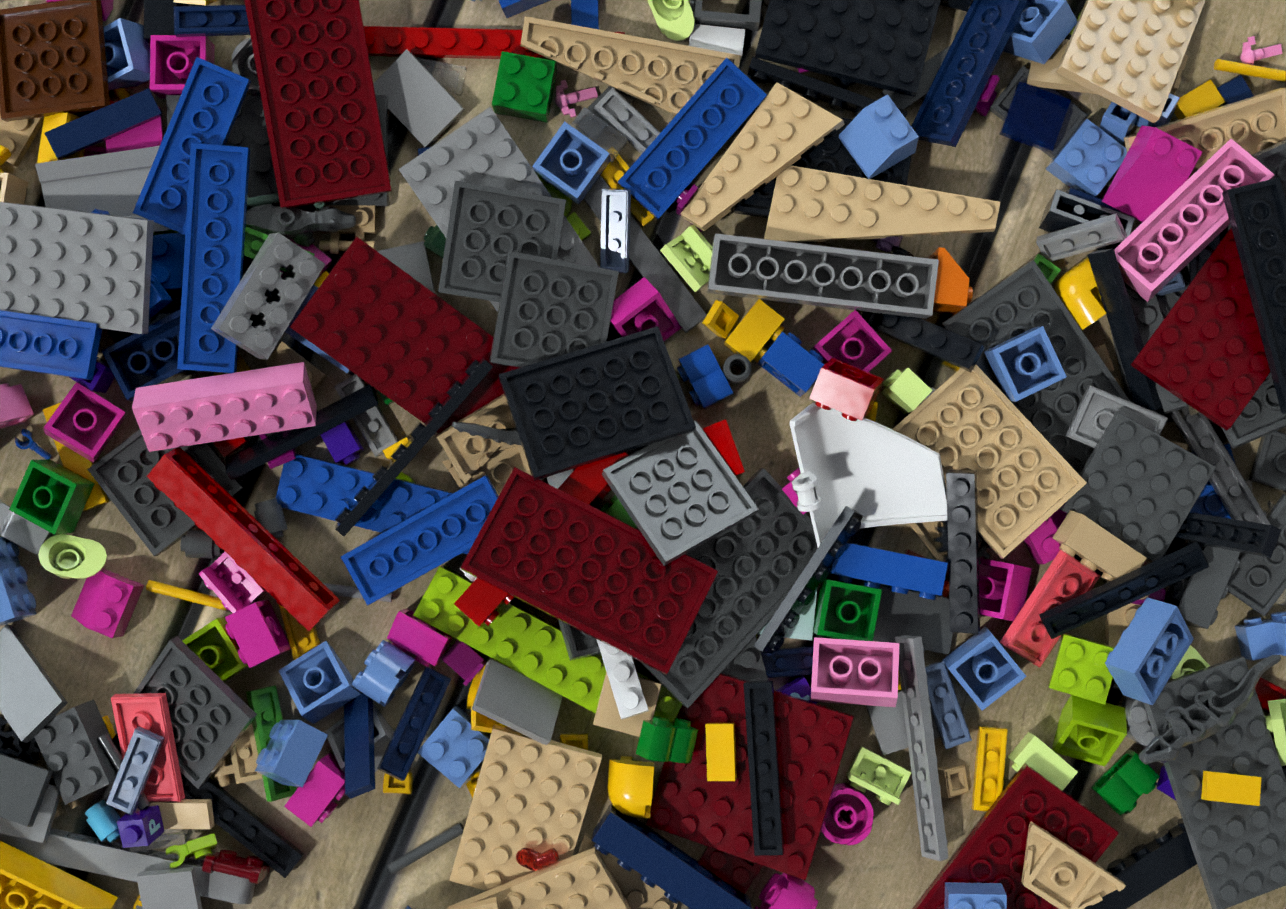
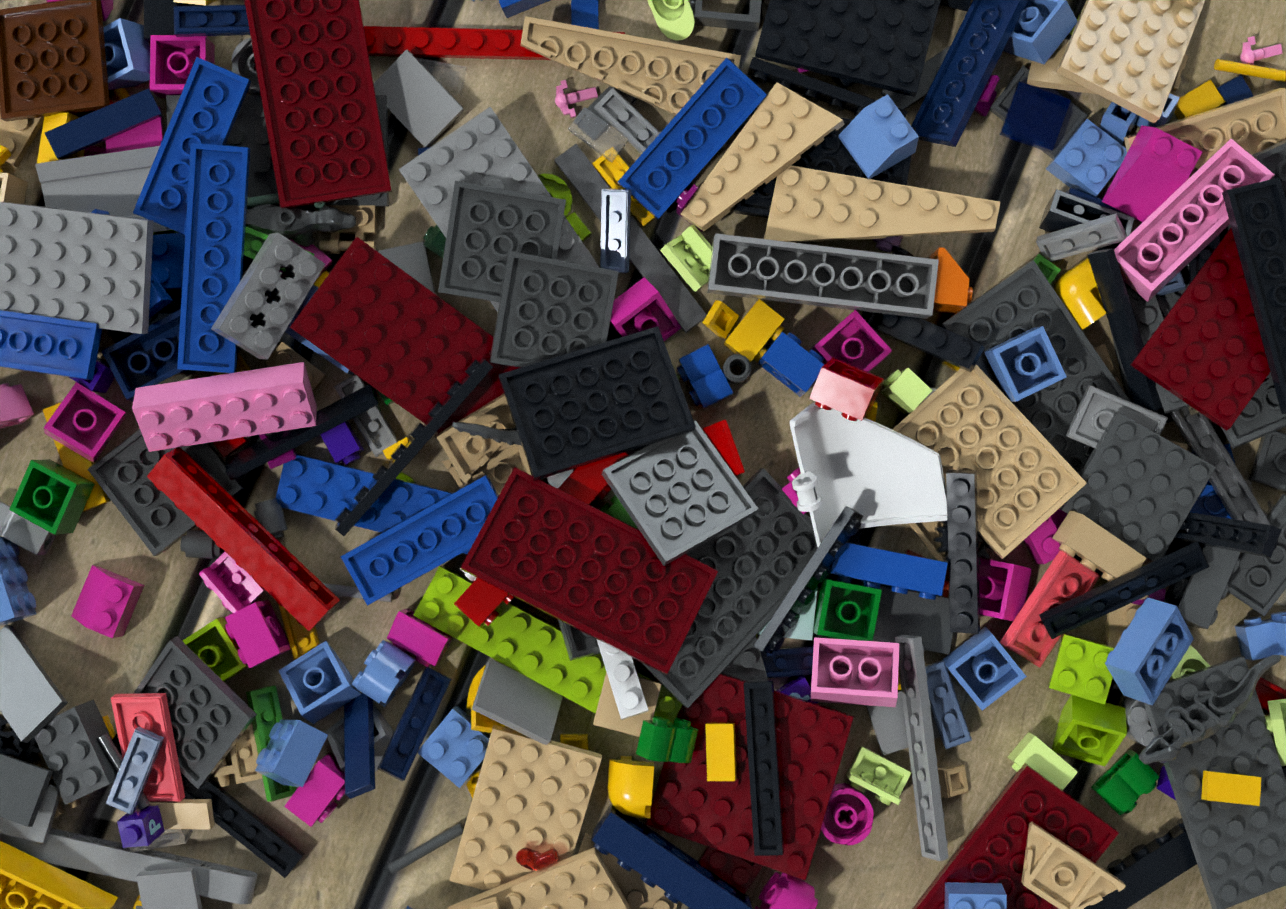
blue hand [15,429,52,459] -> none
yellowish green piece [38,534,107,579] -> none
medium azure brick [85,800,121,843] -> none
yellow bar [146,580,227,611] -> none
lime plate [165,833,217,869] -> none
dark red plate [202,850,270,884] -> none
yellow tile [383,770,413,794] -> none
magenta bracket [442,640,487,686] -> none
green brick [492,51,557,123] -> none
medium blue brick [532,121,611,205] -> none
white tile [689,24,745,59] -> none
yellow tile [972,726,1008,811] -> none

